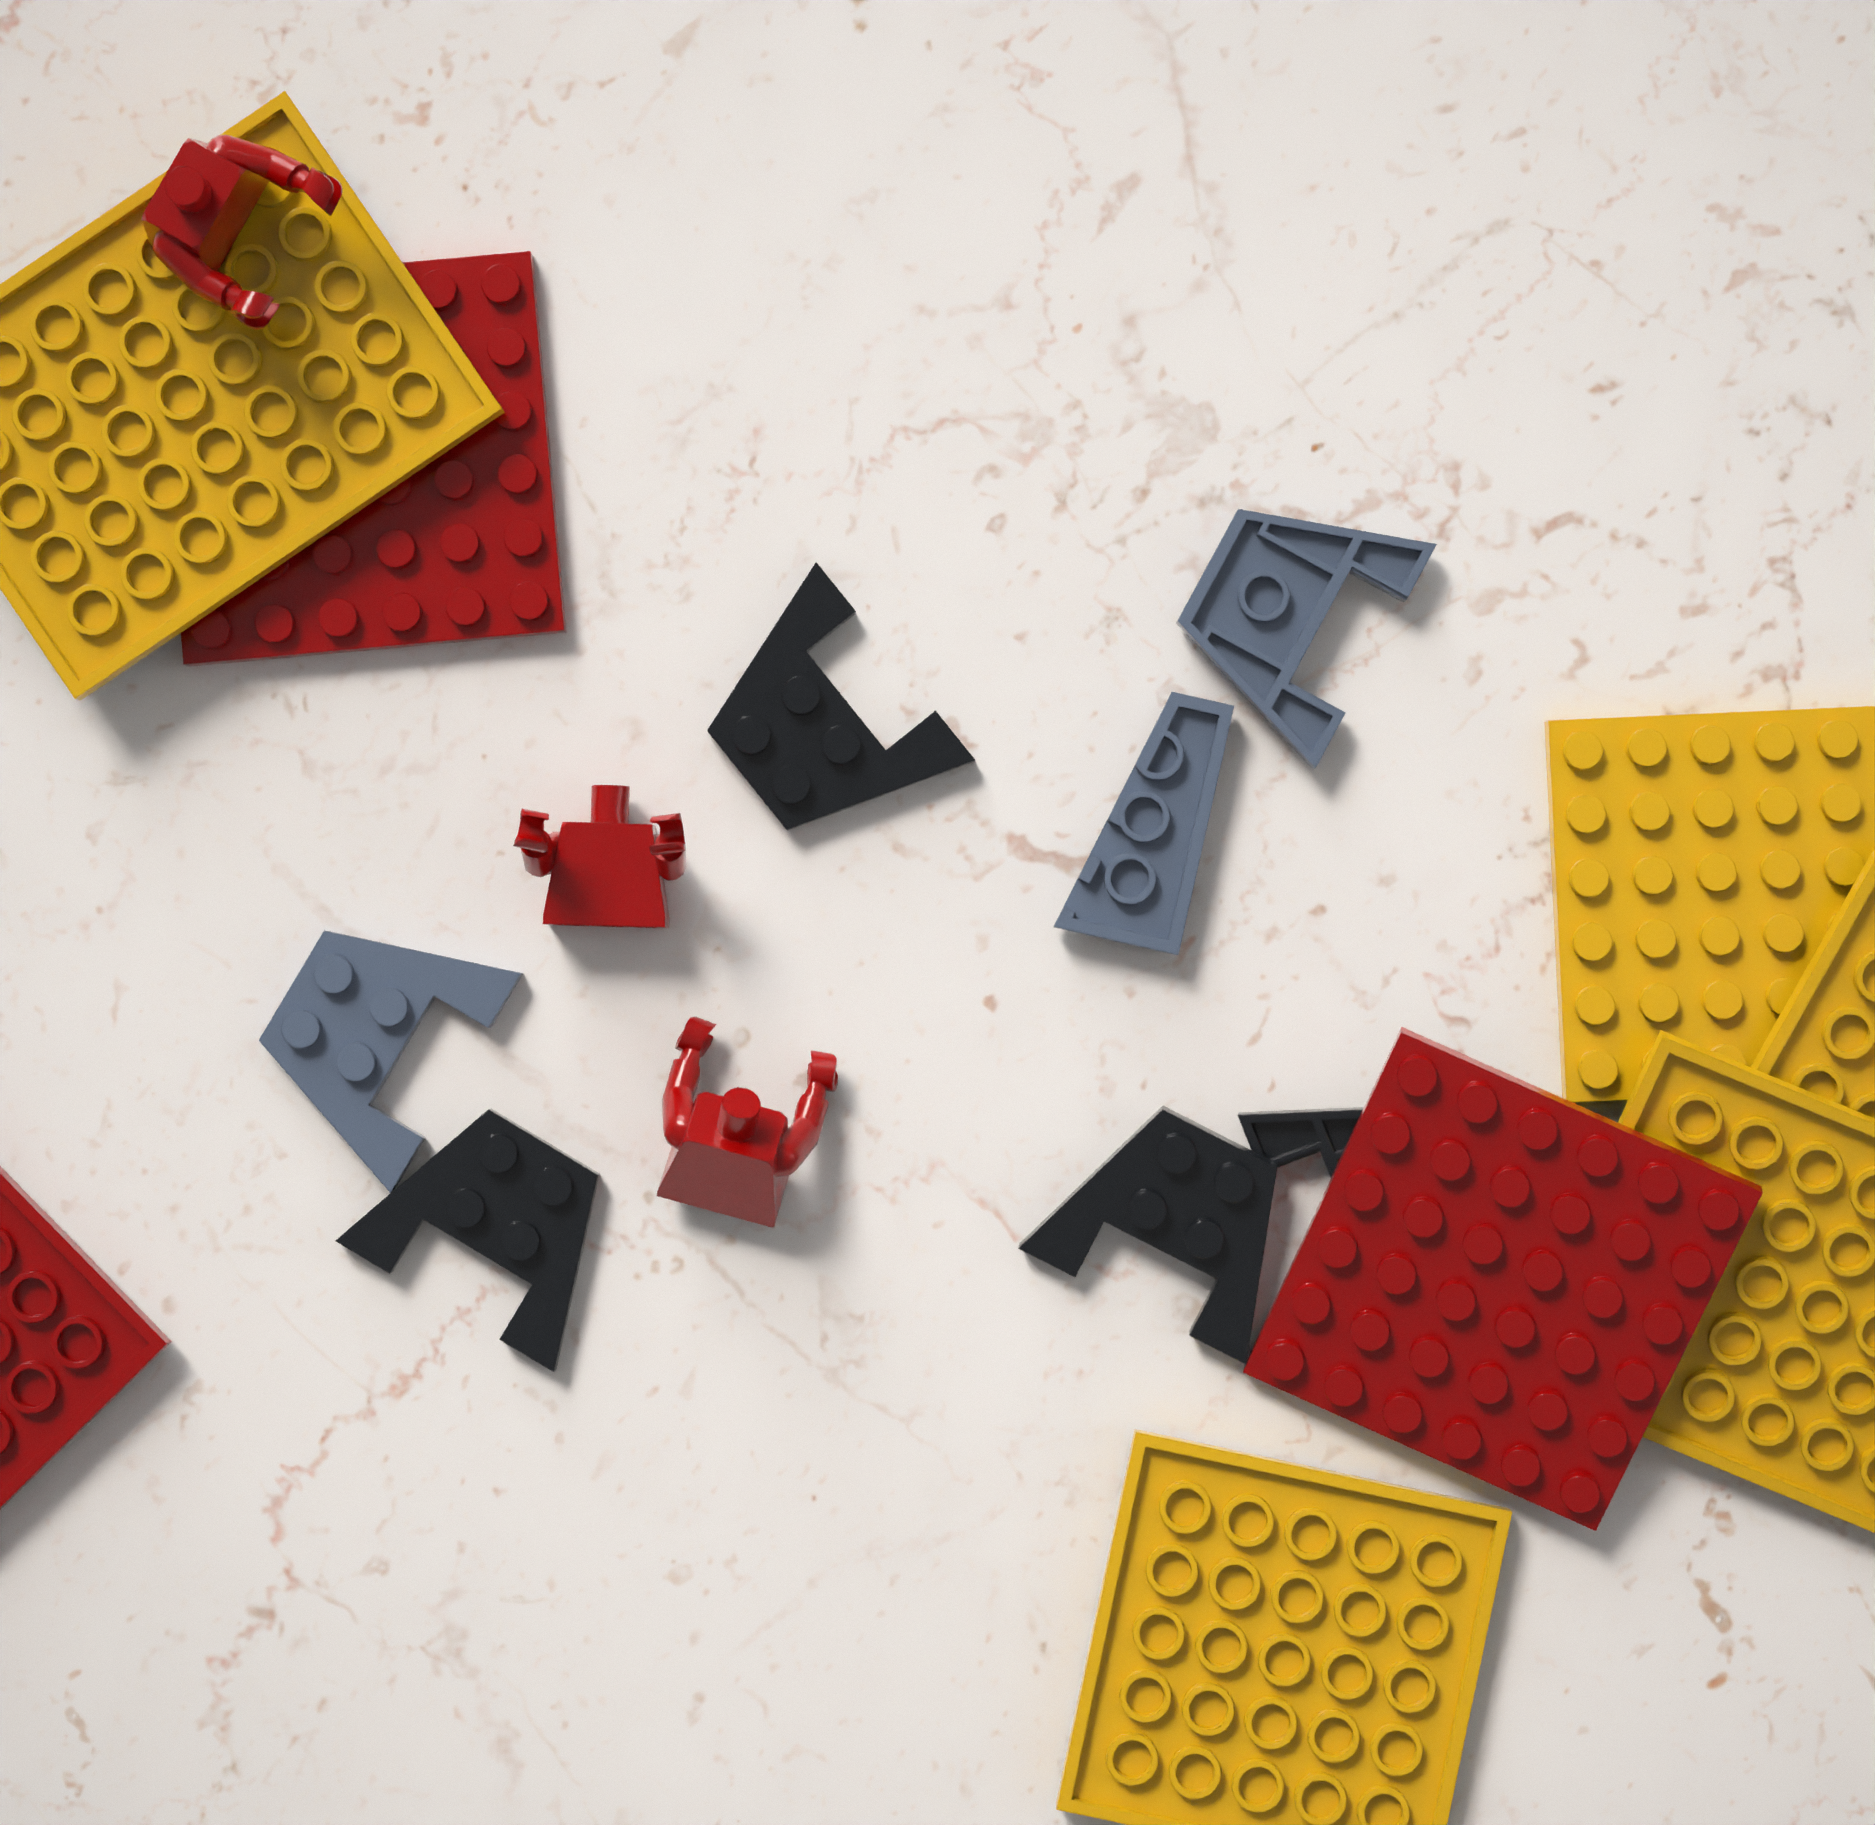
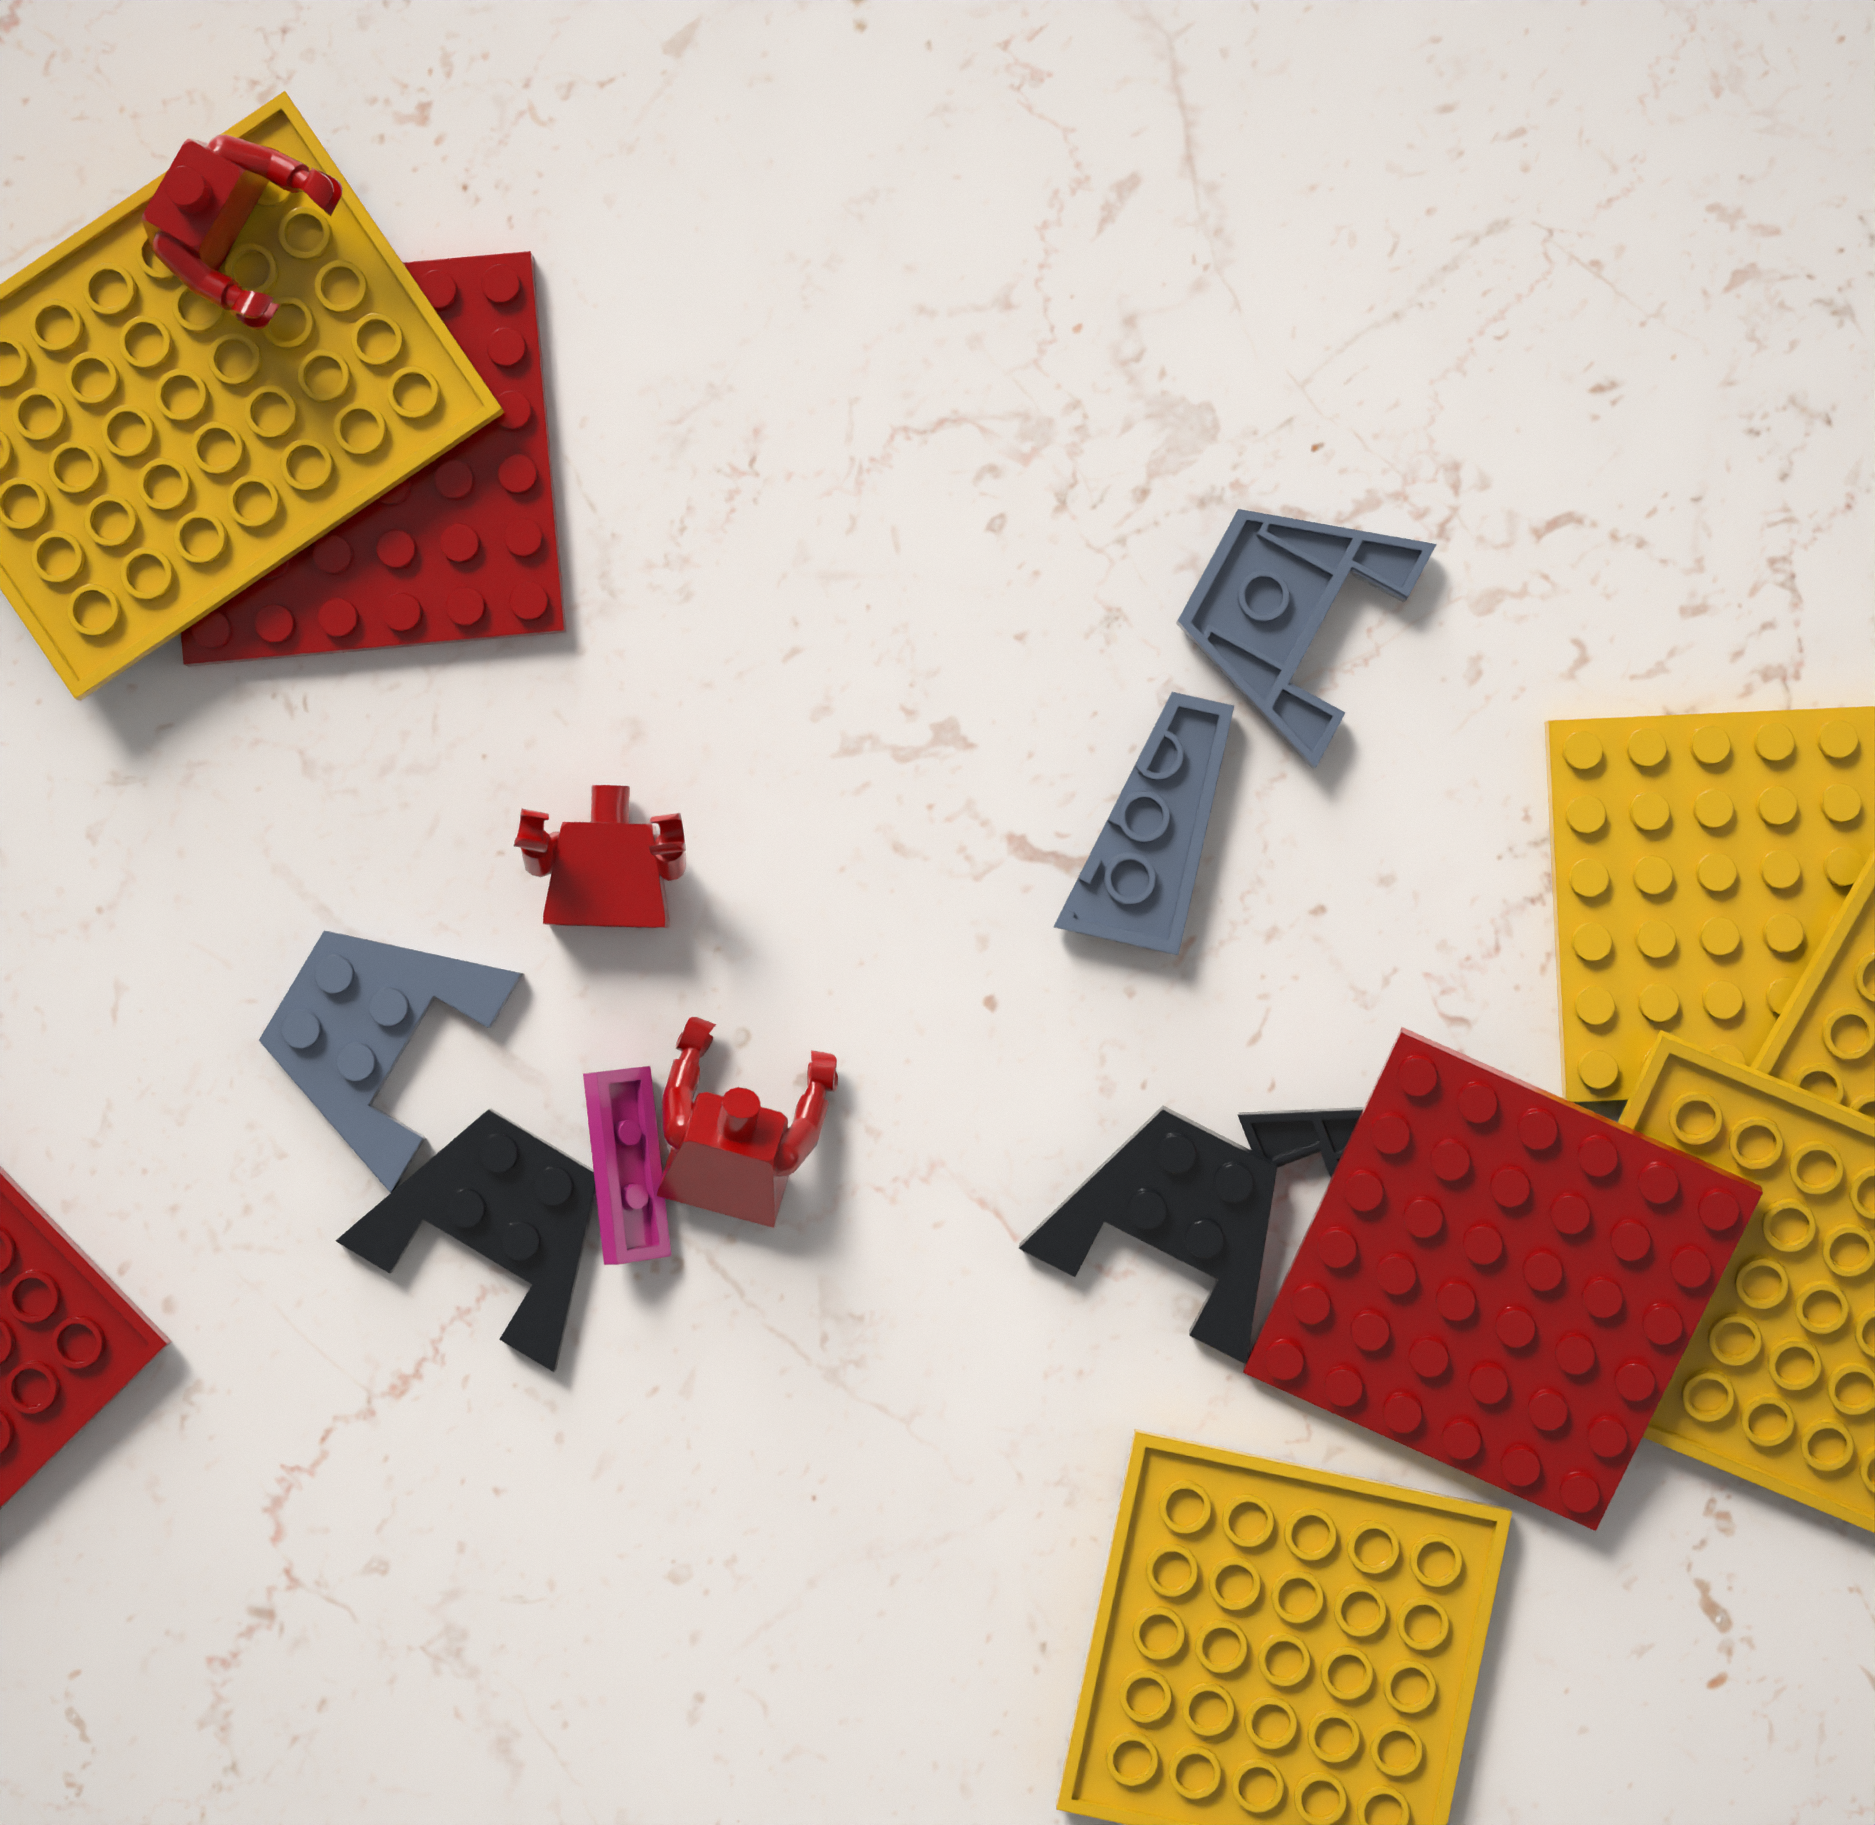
black wing [707,562,975,831] -> none
none -> dark pink plate [583,1066,671,1265]

